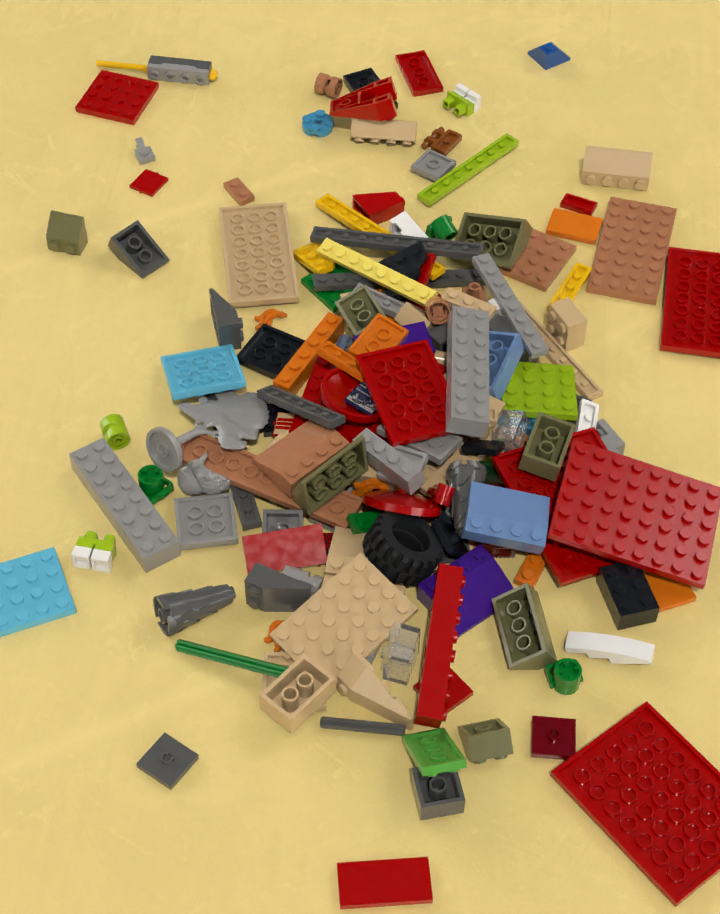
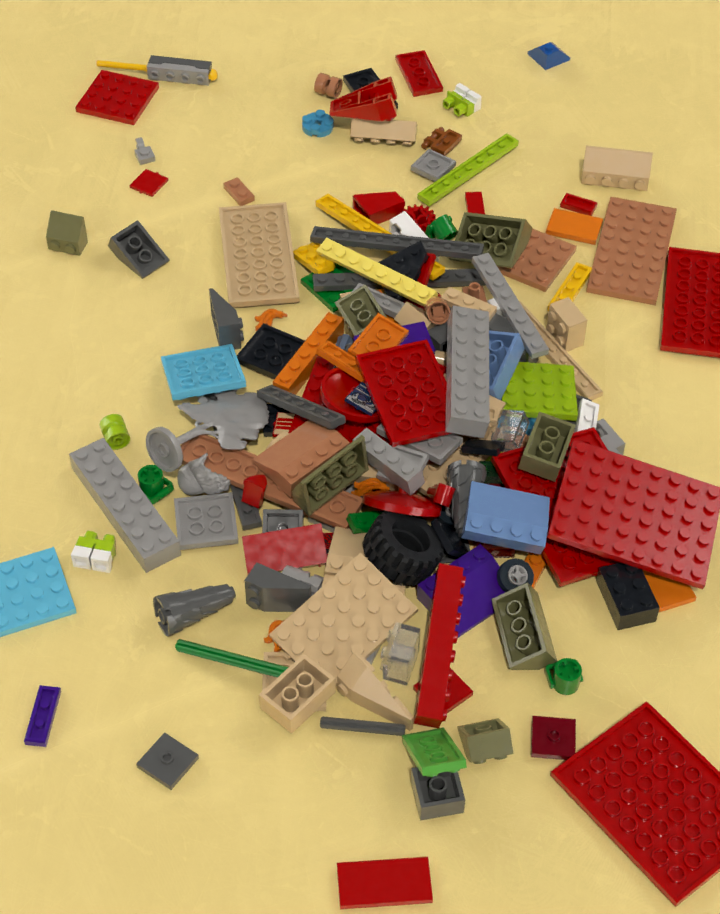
white slope [564,631,655,664] -> none
none -> dark purple tile [24,685,61,747]
none -> red tile [241,474,267,508]
none -> red gear [402,204,436,233]
none -> red tile [465,192,485,214]
none -> black wheel [497,558,534,592]

